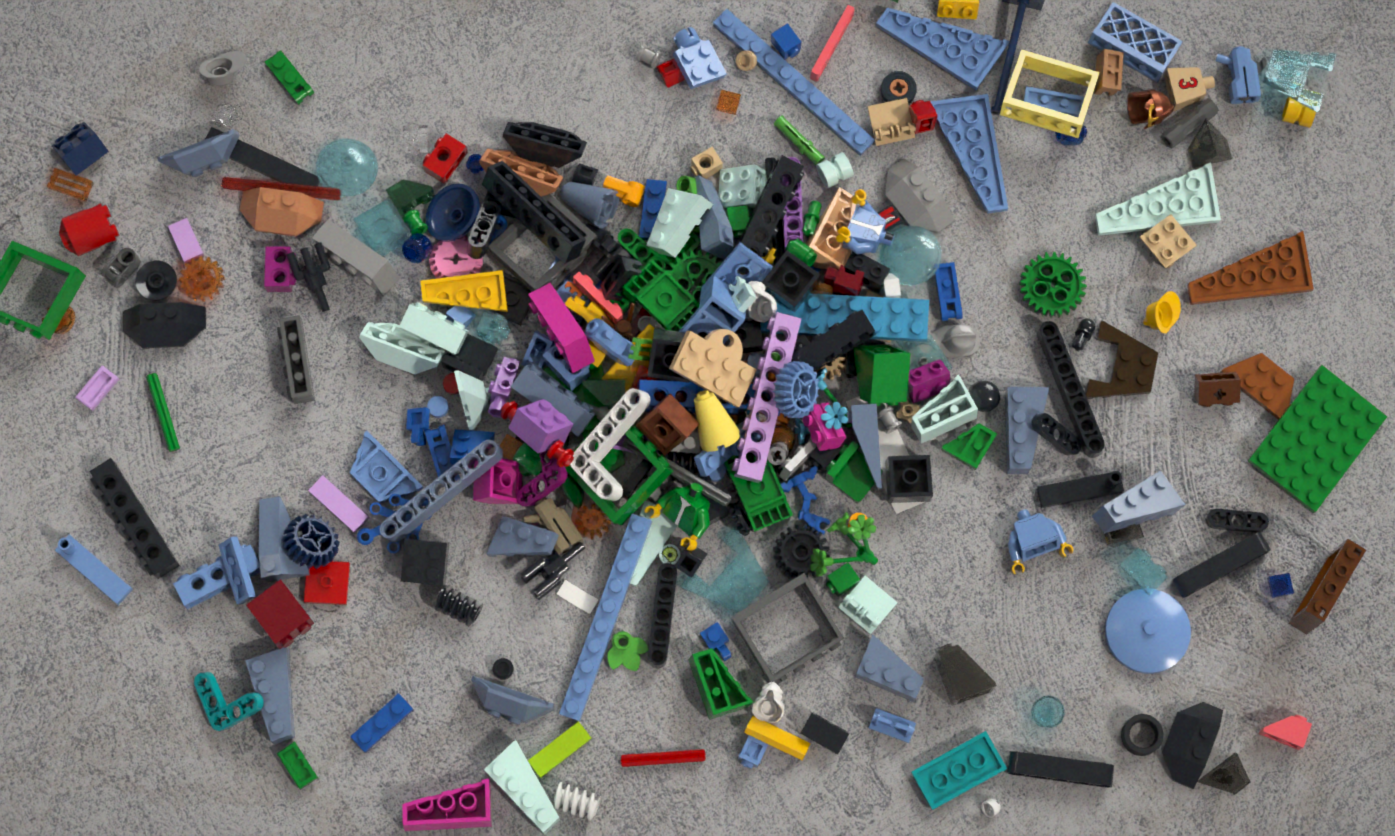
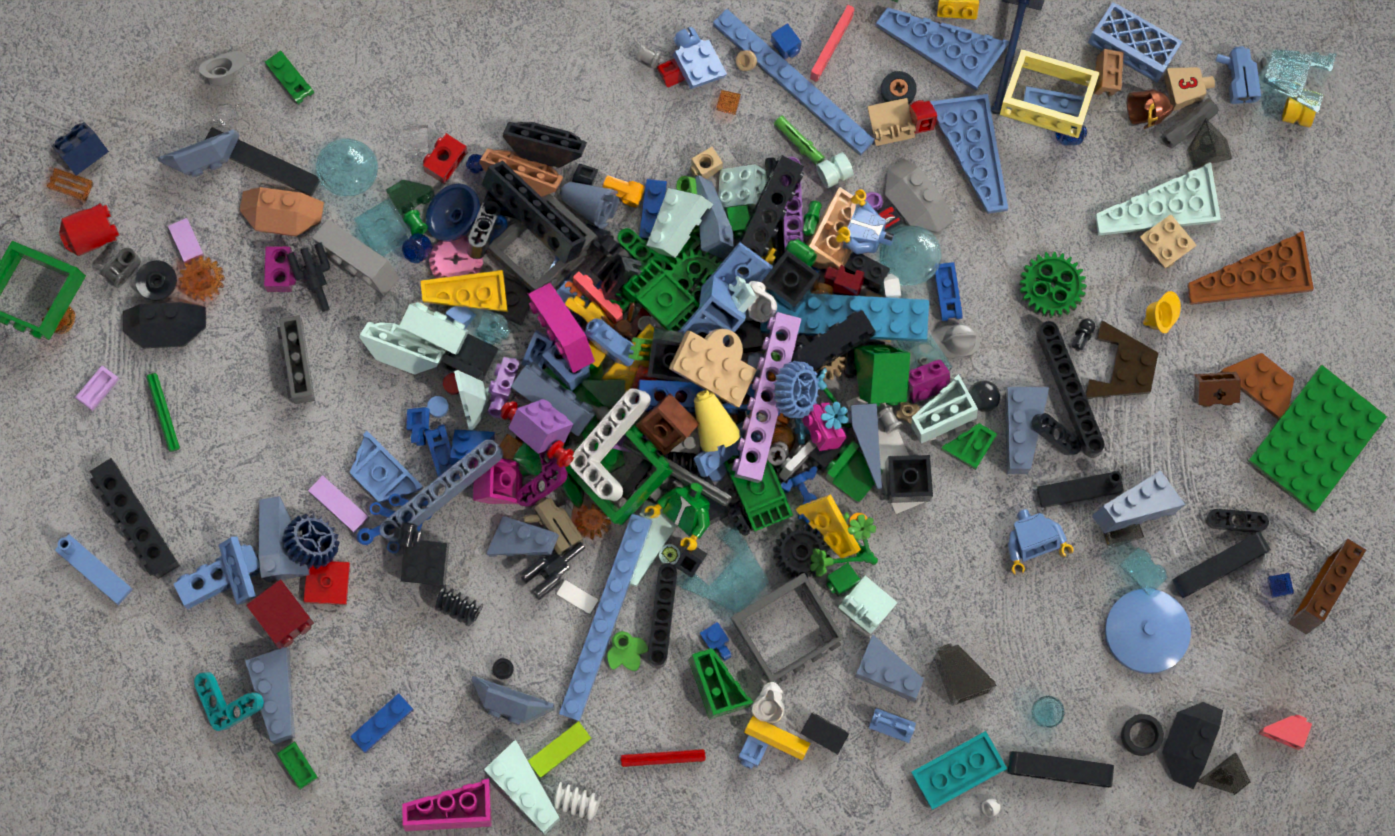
clear red axle [221,177,341,201] -> none
none -> black gear [393,522,422,547]
none -> yellow wing [795,494,861,558]
none -> medium lavender plate [864,192,883,212]

